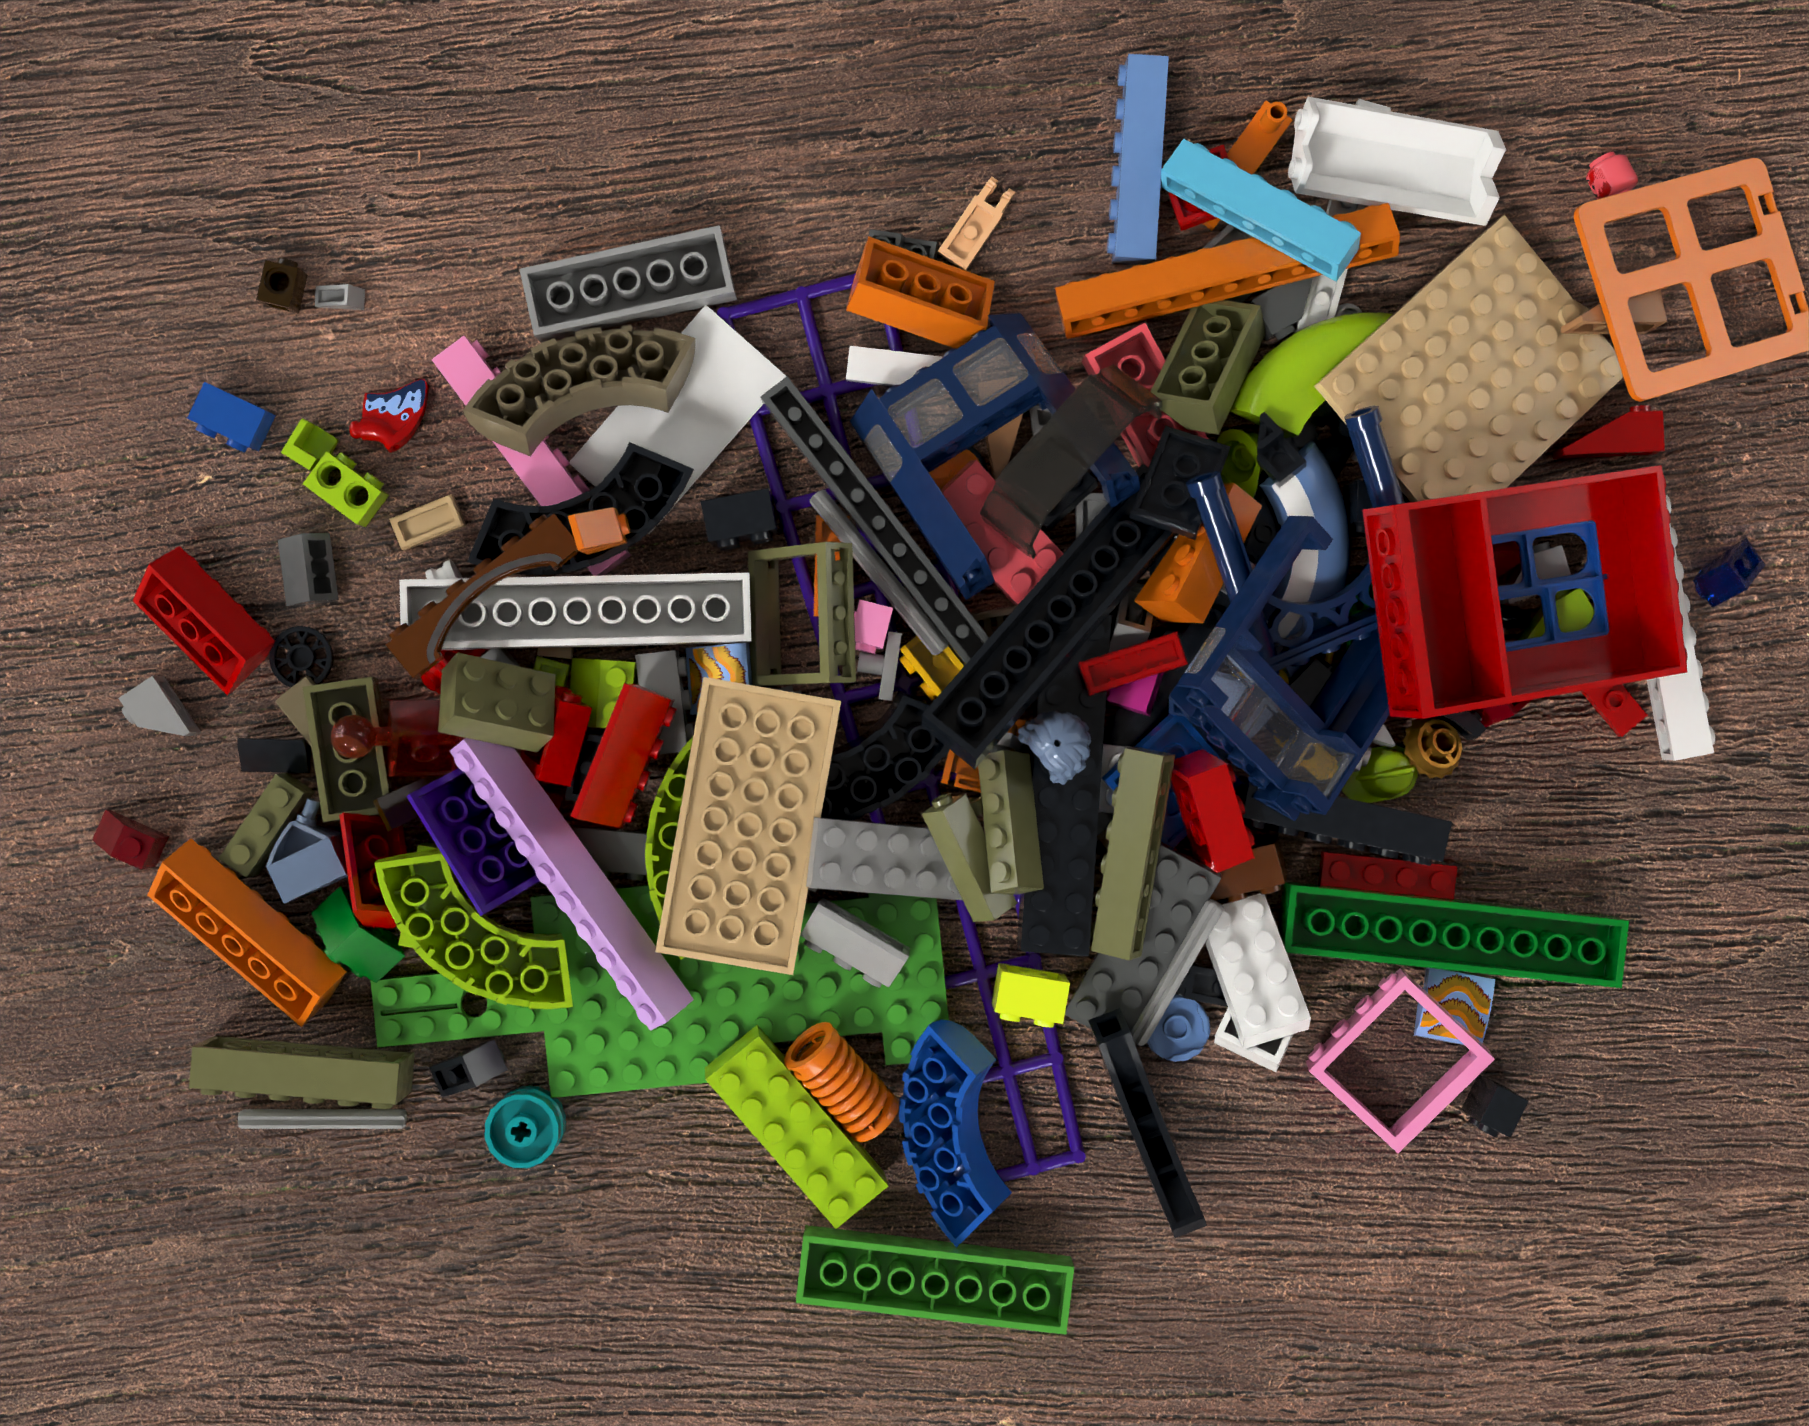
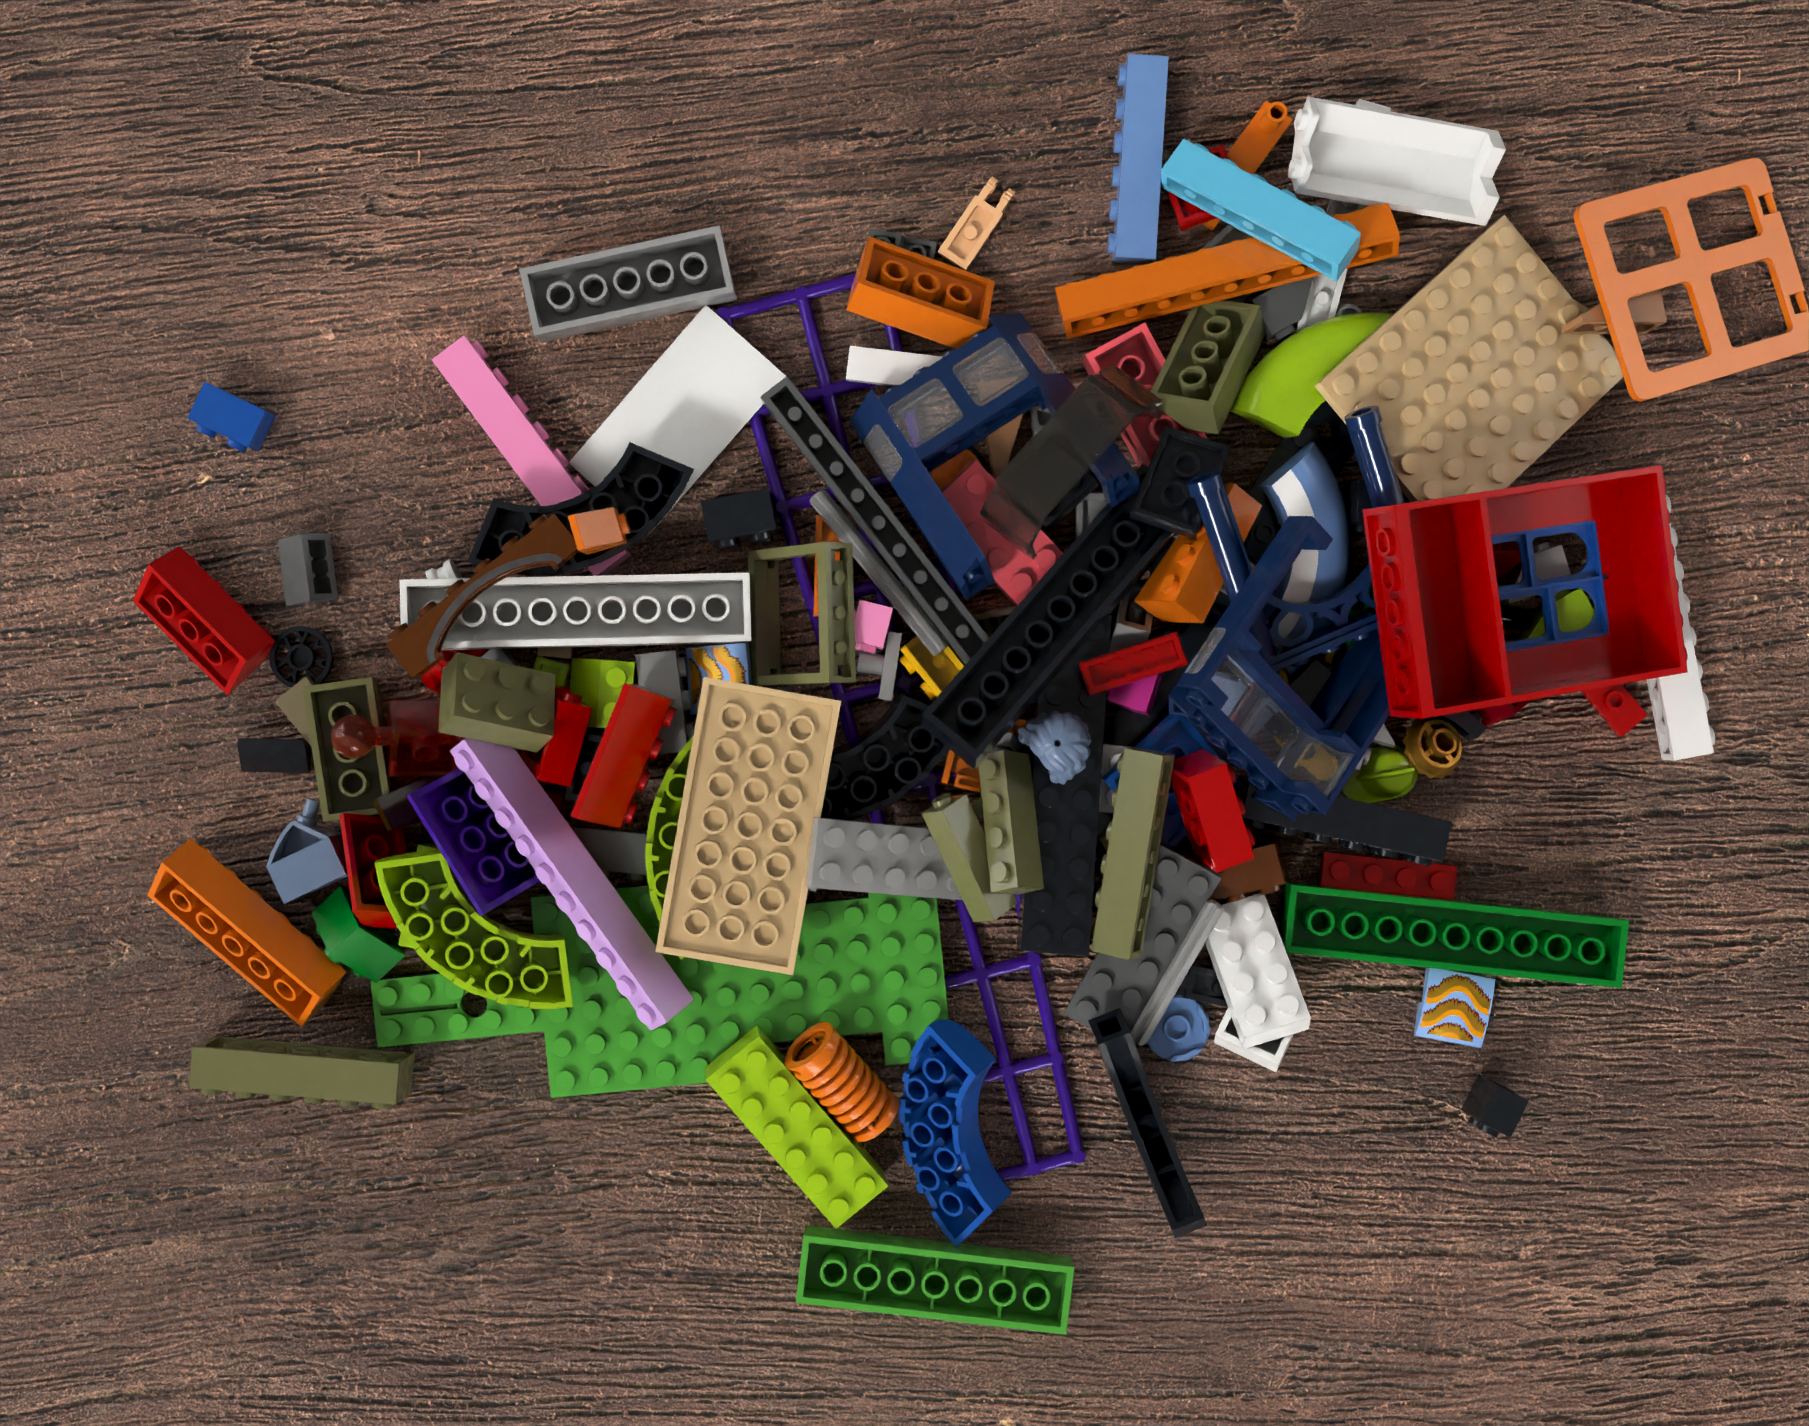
dark red slope [92,809,169,870] -> none
light grey slope [118,676,201,736] -> none
olive brick [218,773,315,878] -> none
light grey axle [238,1109,407,1129] -> none
dark brown brick [256,258,308,314] -> none
lime panel [281,418,339,471] -> none
lime brick [303,451,389,527] -> none
light grey piece [315,284,365,310] -> none
red arm [349,379,429,453] -> none
tan tile [389,494,466,551] -> none
black slope [429,1039,508,1098] -> none
dark tan brick [463,325,696,457] -> none
teal wheel [485,1086,566,1168] -> none
light grey slope [800,897,910,988] -> none
neon yellow brick [992,963,1070,1028] -> none
lime piece [1217,429,1263,498] -> none
black slope [1257,412,1306,488] -> none
bright pink window [1306,968,1495,1153] -> none
red slope [1553,405,1665,459] -> none
coral head [1586,152,1638,199] -> none
clear blue slope [1693,538,1766,608] -> none

